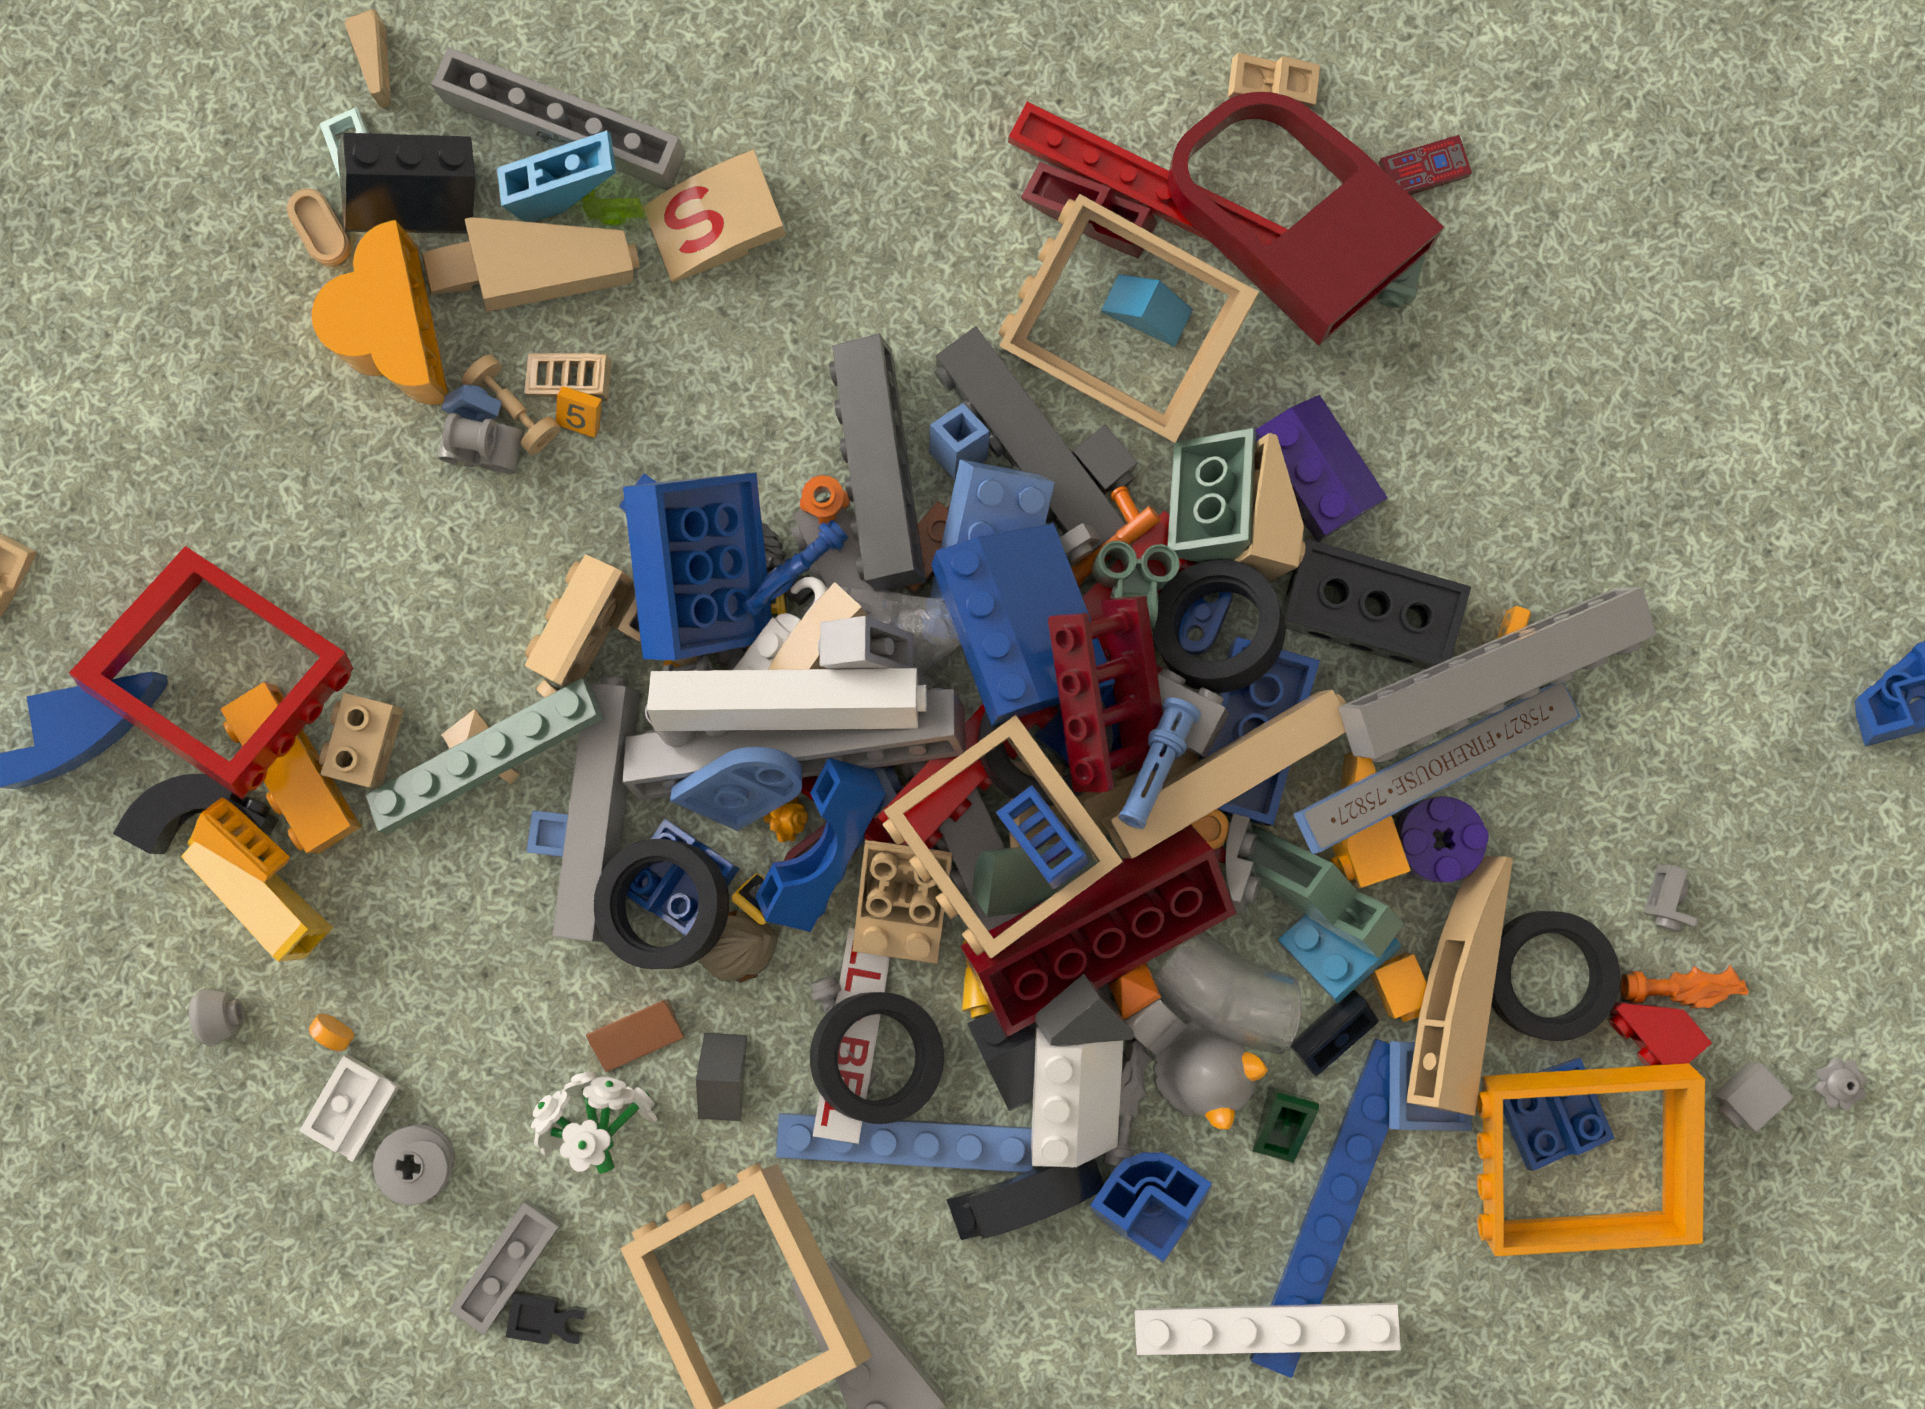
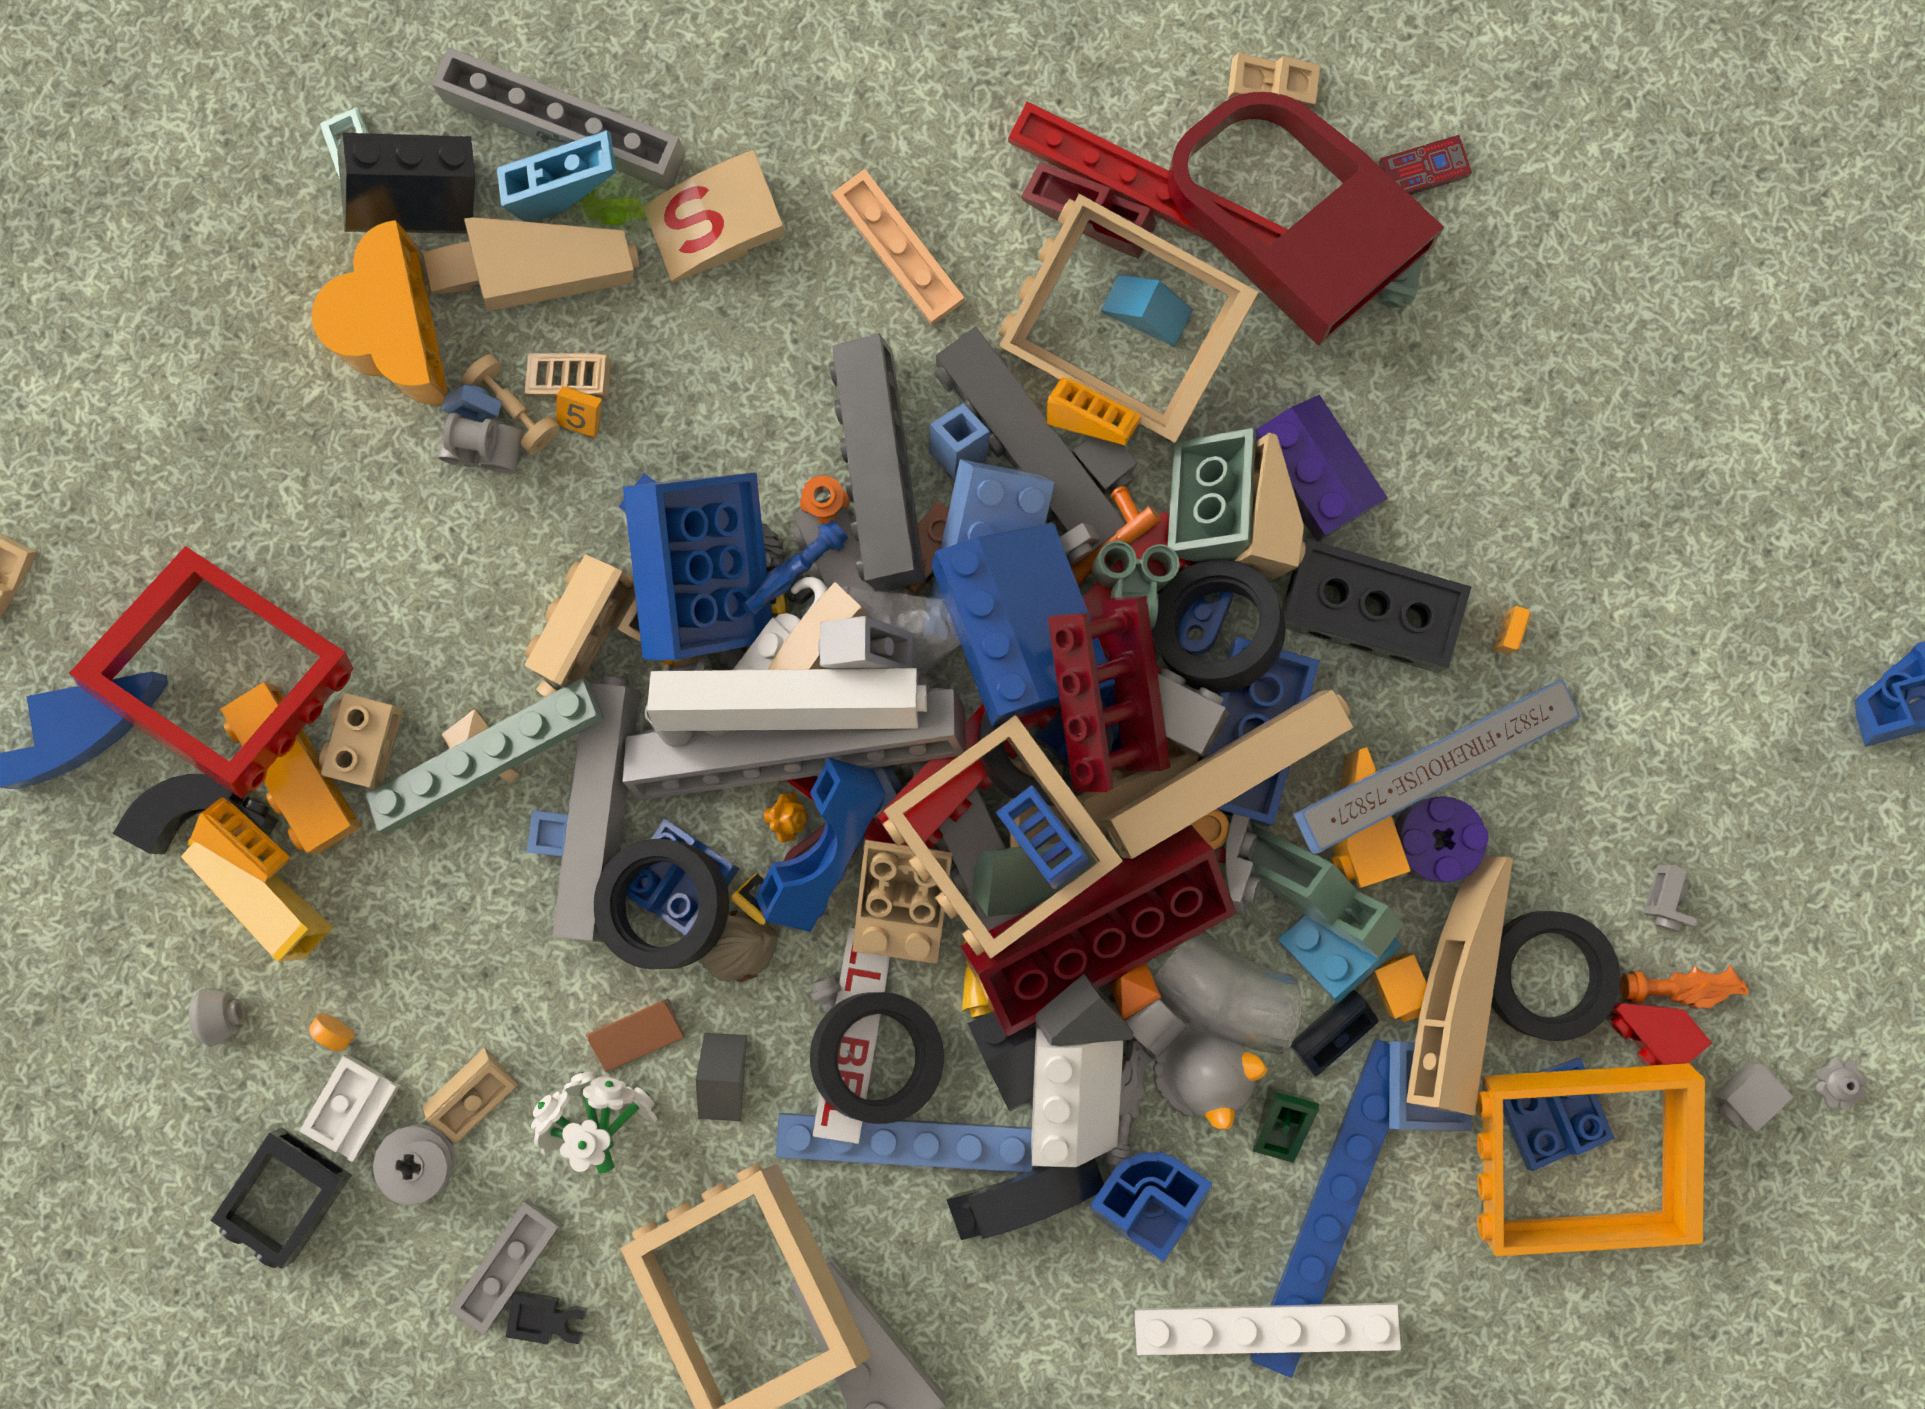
tan tile [287,188,351,267] -> none
tan slope [344,10,391,108] -> none
medium blue tile [670,747,803,831] -> none
medium blue pin [1118,697,1201,829] -> none
light grey brick [1338,587,1657,762] -> none
none -> black window [210,1128,352,1269]
none -> tan slope [422,1048,518,1144]
none -> light nougat plate [832,169,965,326]
none -> light orange slope [1047,377,1141,445]

